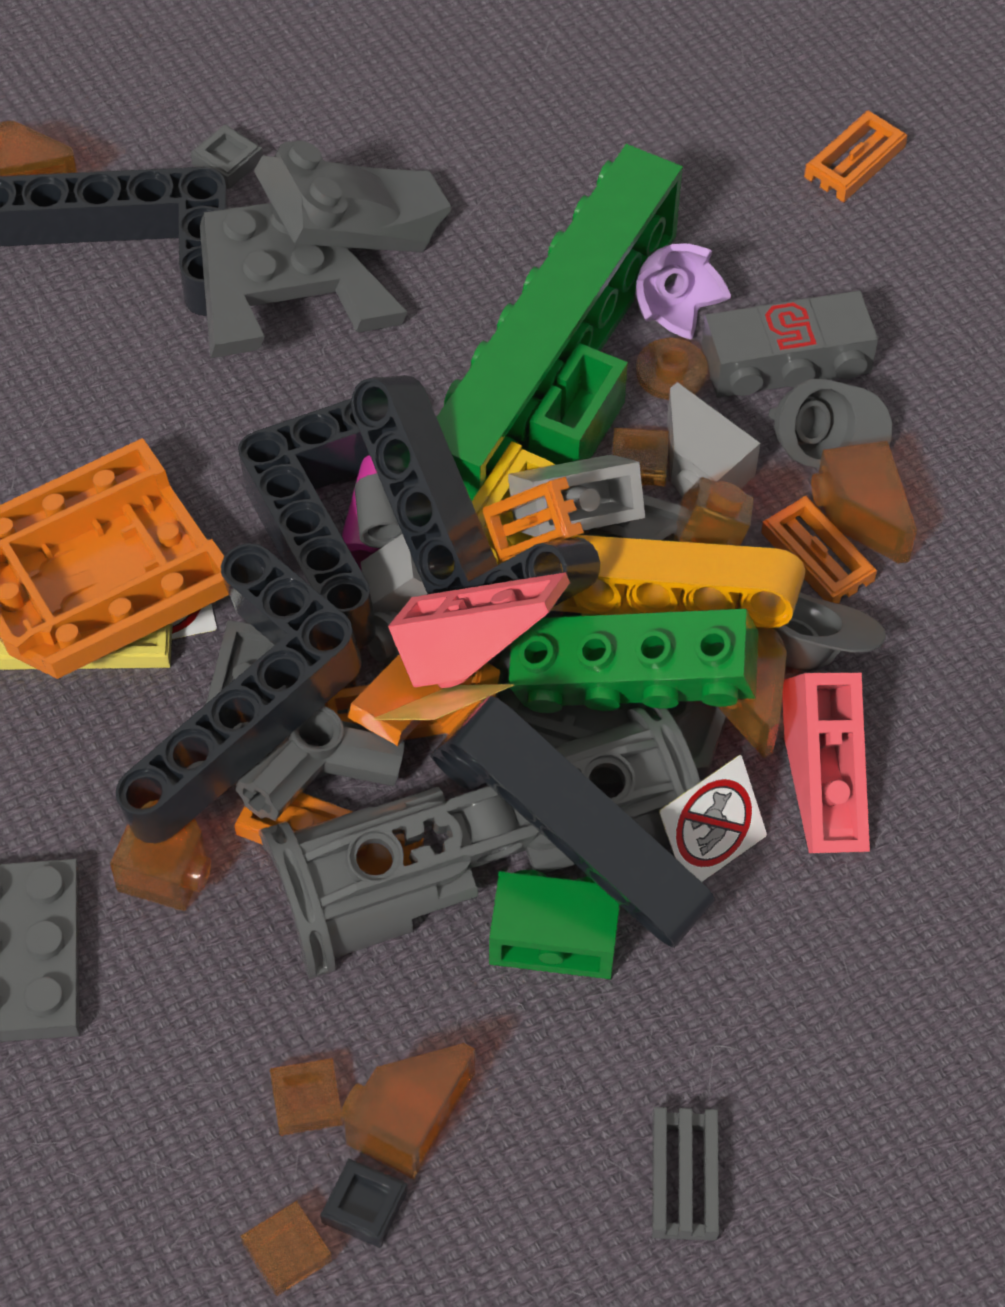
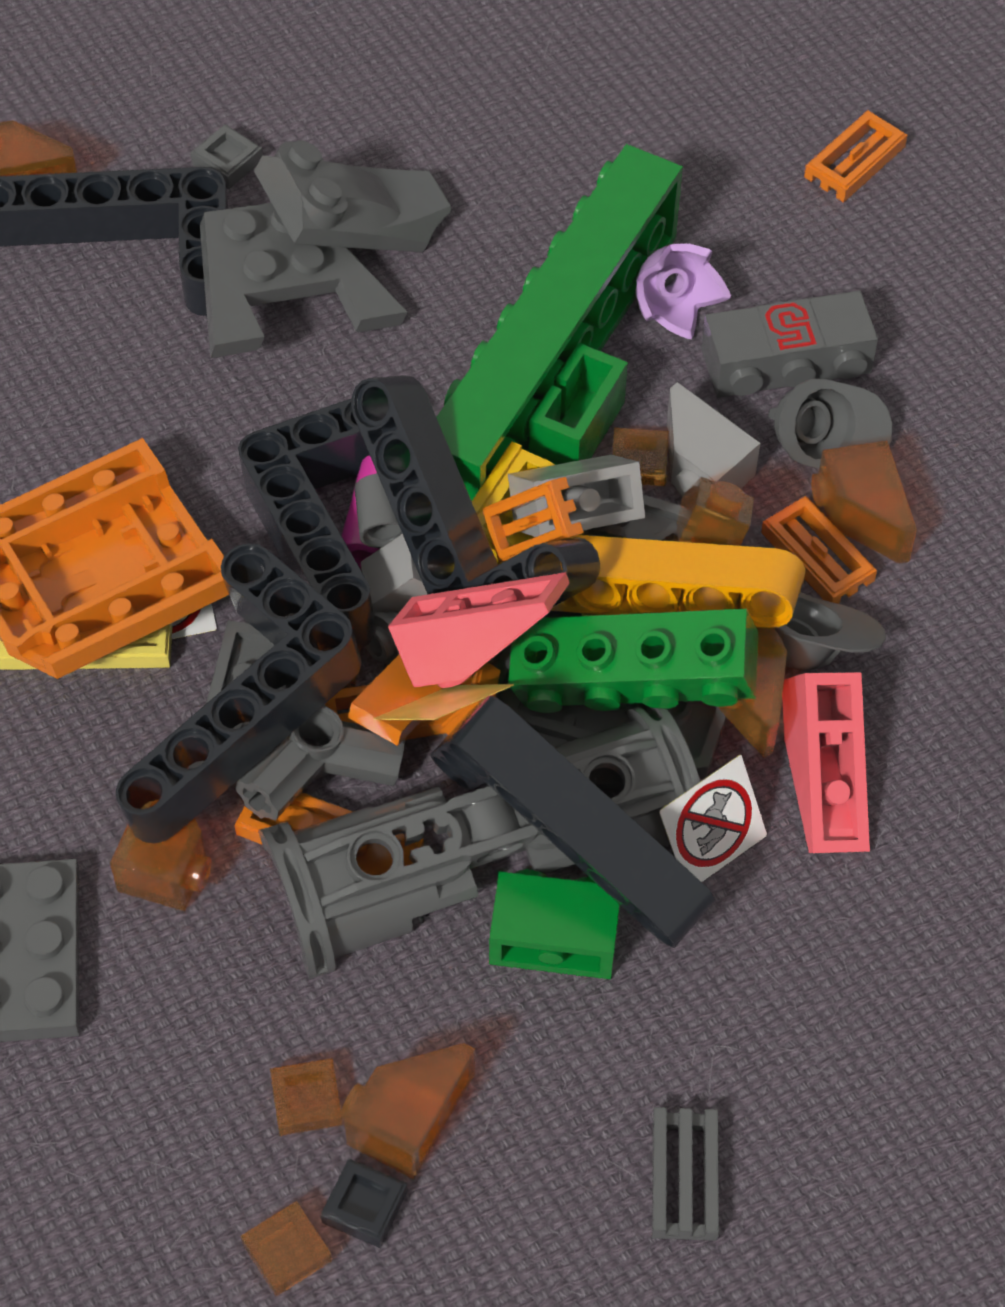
clear orange piece [636,338,708,400] -> none

